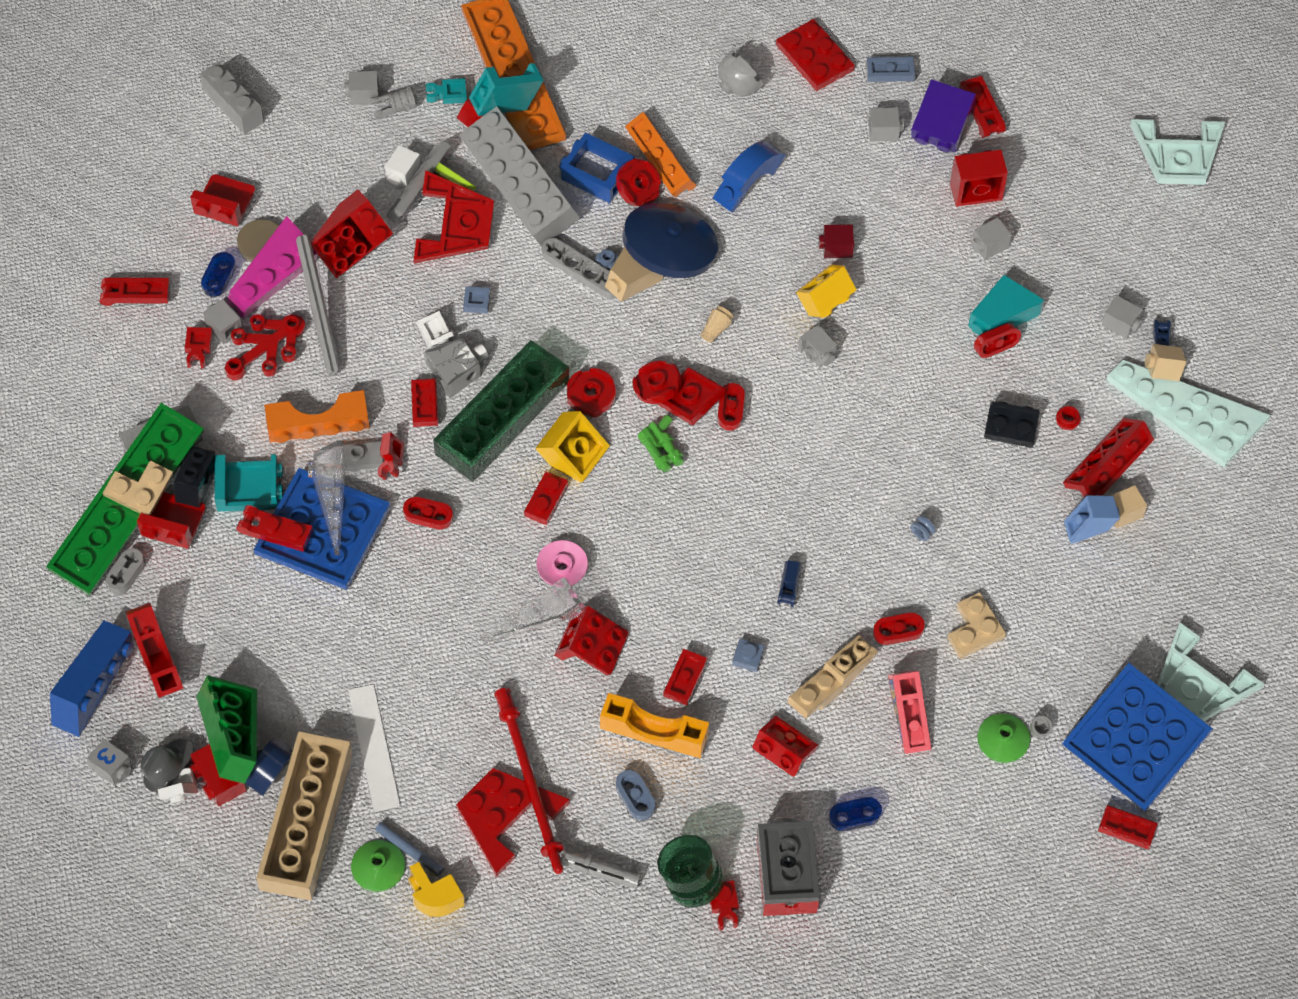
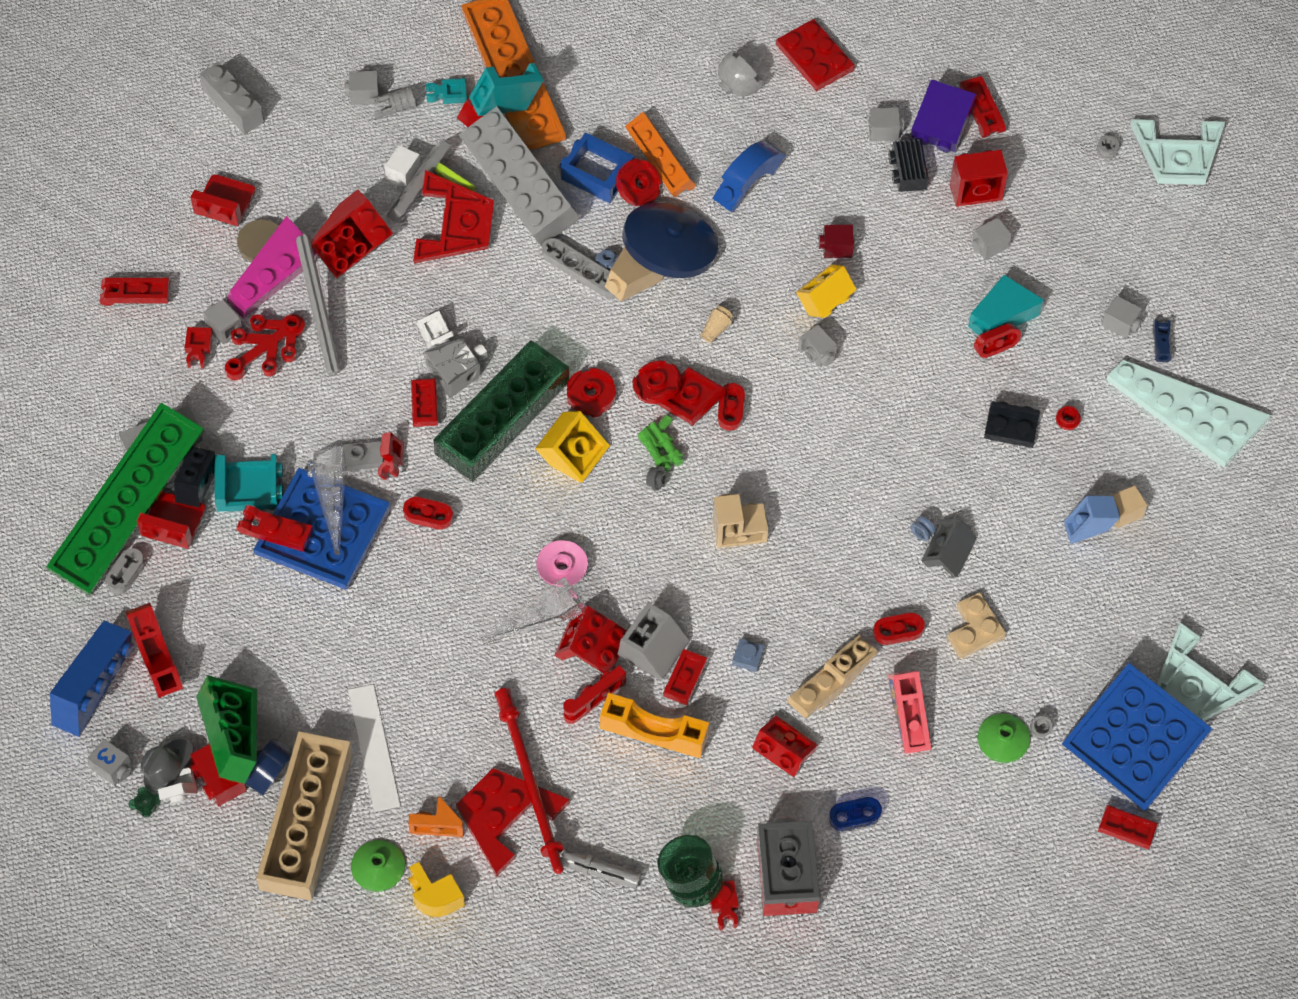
tan plate [103,461,173,515] -> none
clear blue plate [201,252,236,297] -> none
orange arch [264,390,369,443] -> none
sand blue bar [375,822,444,877] -> none
sand blue plate [463,286,490,314] -> none
red plate [524,471,569,525] -> none
sand blue plate [616,770,655,821] -> none
dark blue bar [777,560,802,607] -> none
sand blue plate [866,57,915,82] -> none
red fence [1063,418,1154,498] -> none
tan brick [1145,344,1187,381] -> none
none -> clear green plate [129,787,161,817]
none -> orange slope [408,796,464,837]
none -> red plate [563,665,626,724]
none -> light grey slope [618,602,689,681]
none -> dark grey plate [646,465,667,491]
none -> tan brick [712,493,768,548]
none -> black brick [888,139,929,192]
none -> dark grey panel [921,519,976,577]
none -> light grey bush [1096,135,1119,160]

